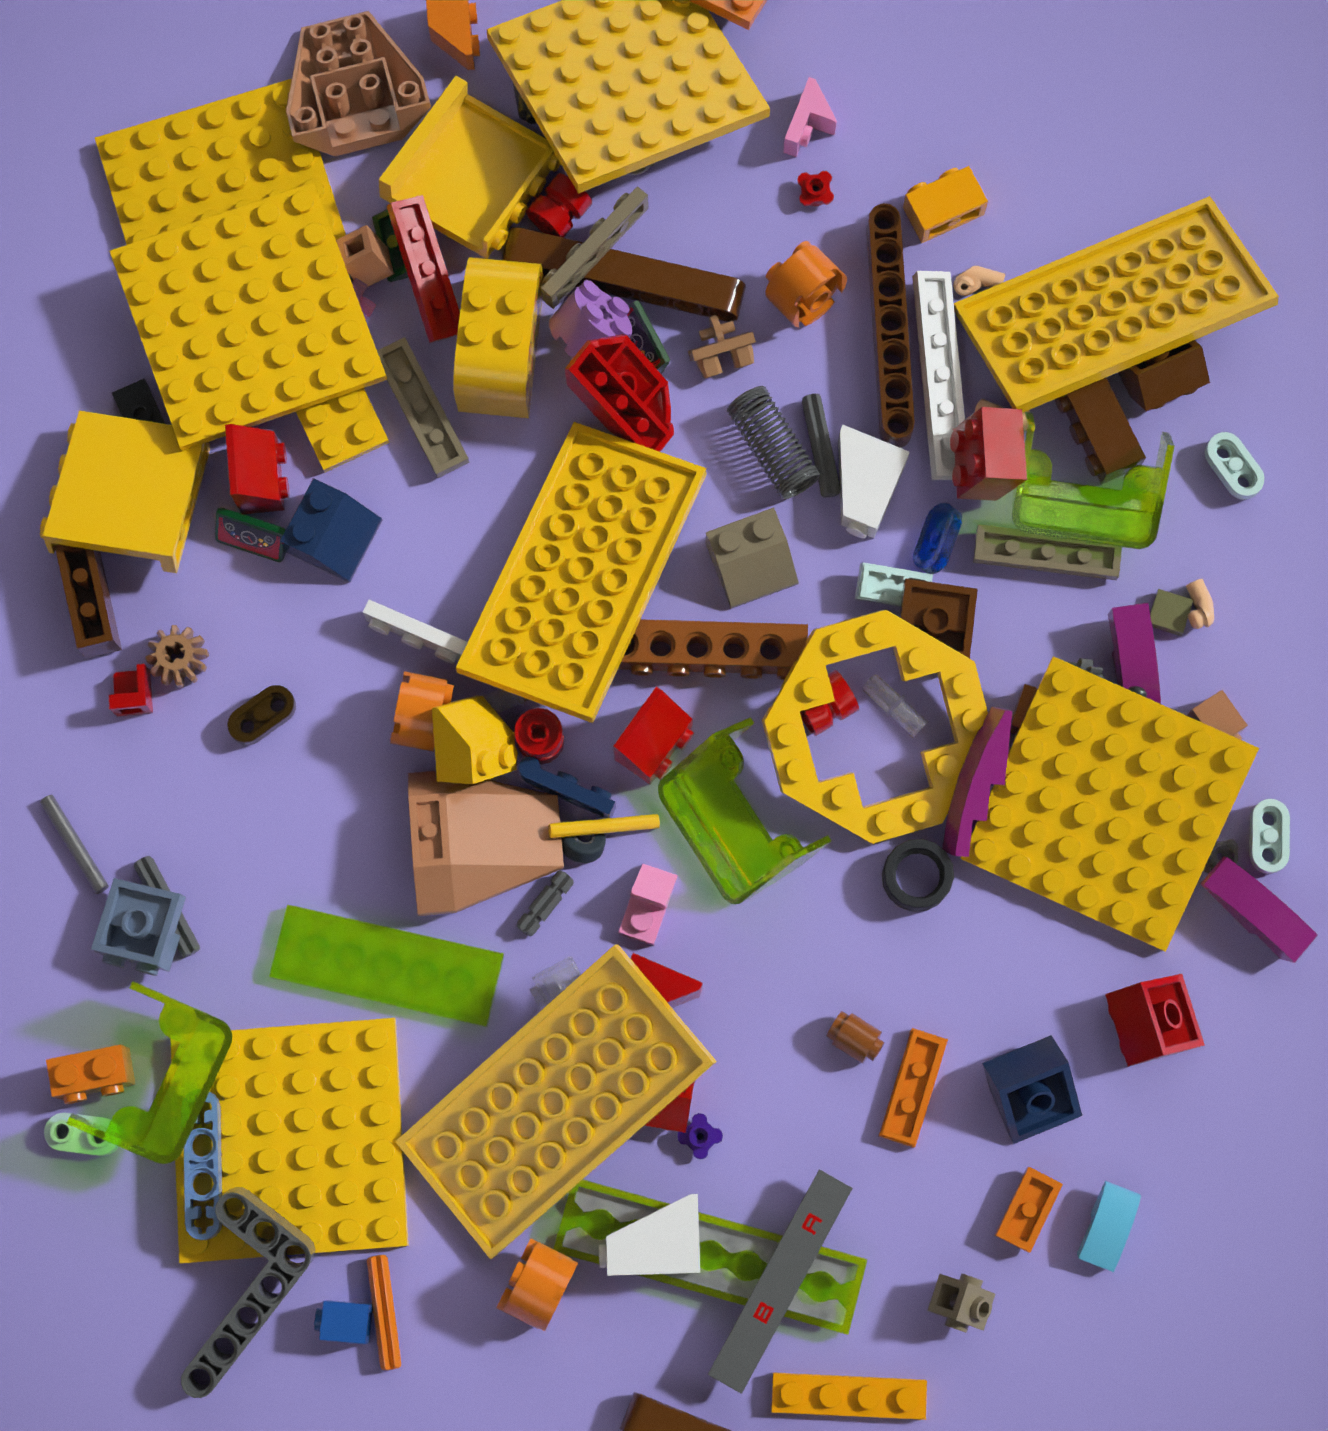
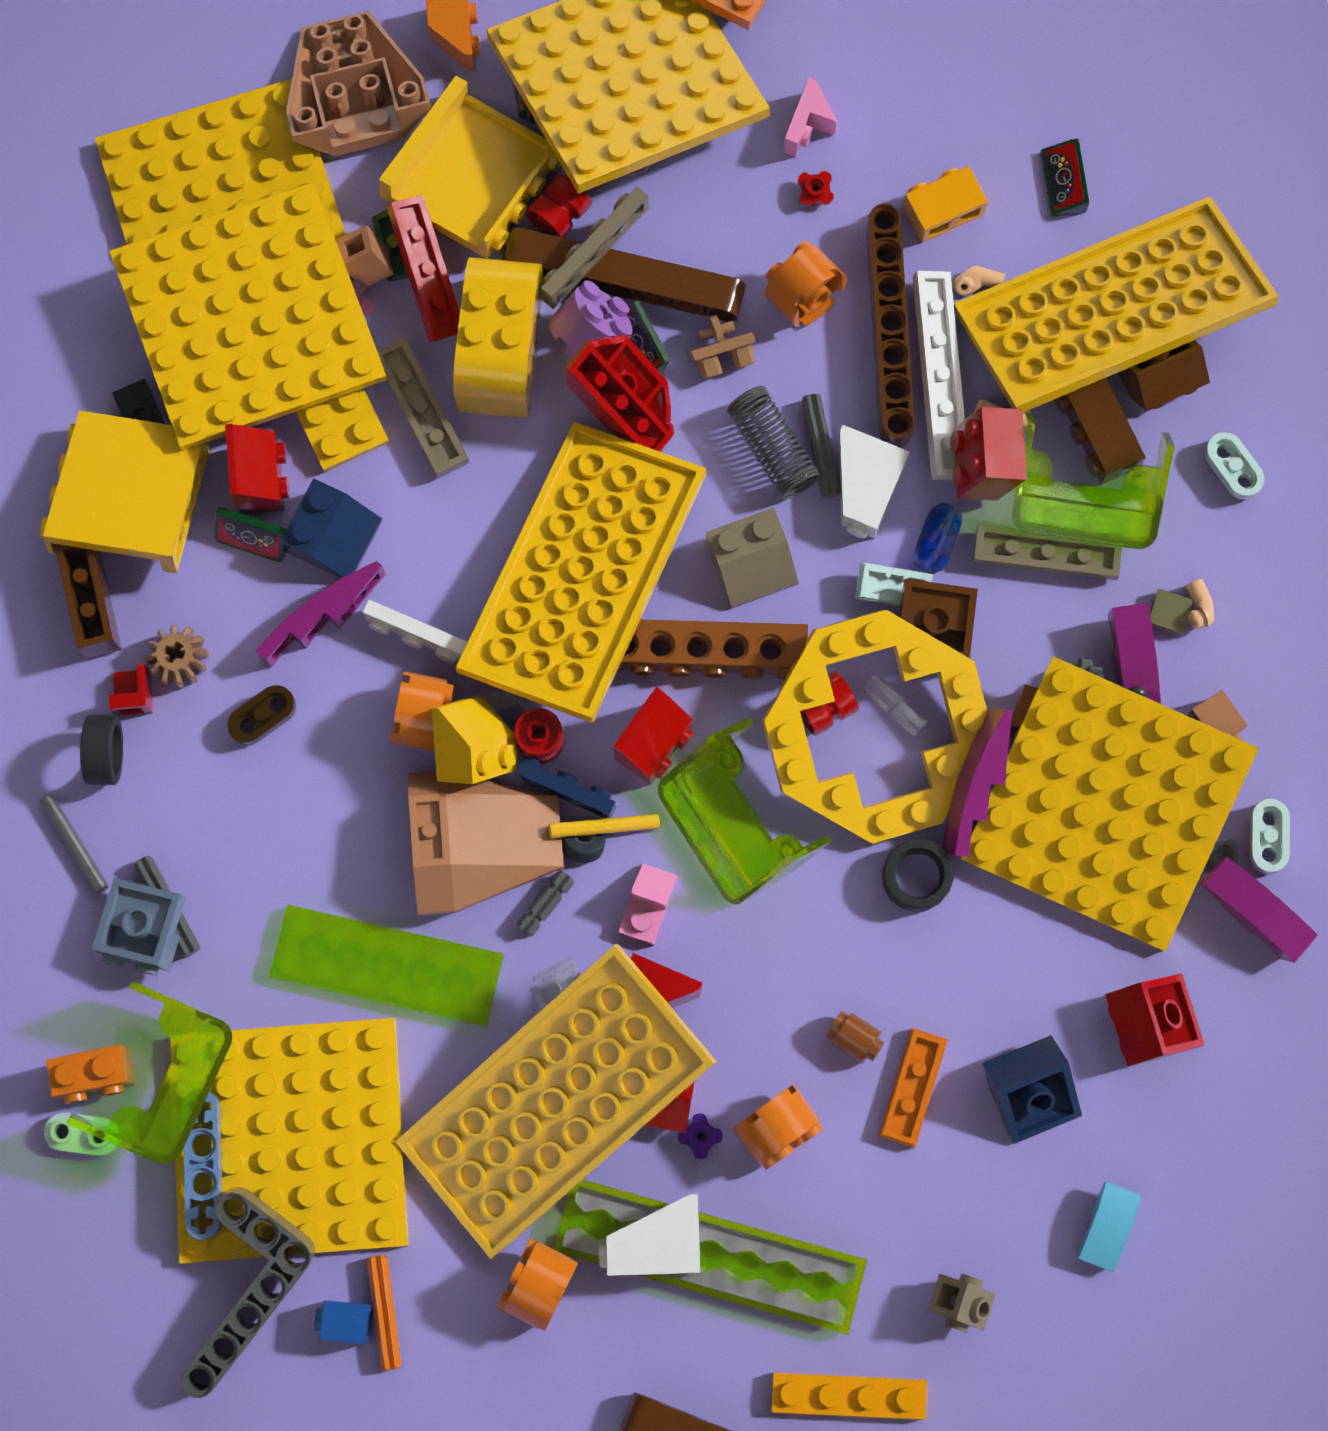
dark grey tile [708,1169,853,1394] -> none
orange plate [994,1167,1063,1253] -> none
none -> black tyre [80,715,123,785]
none -> magenta slope [255,561,386,668]
none -> orange brick [733,1084,823,1170]
none -> slope [1040,138,1089,217]

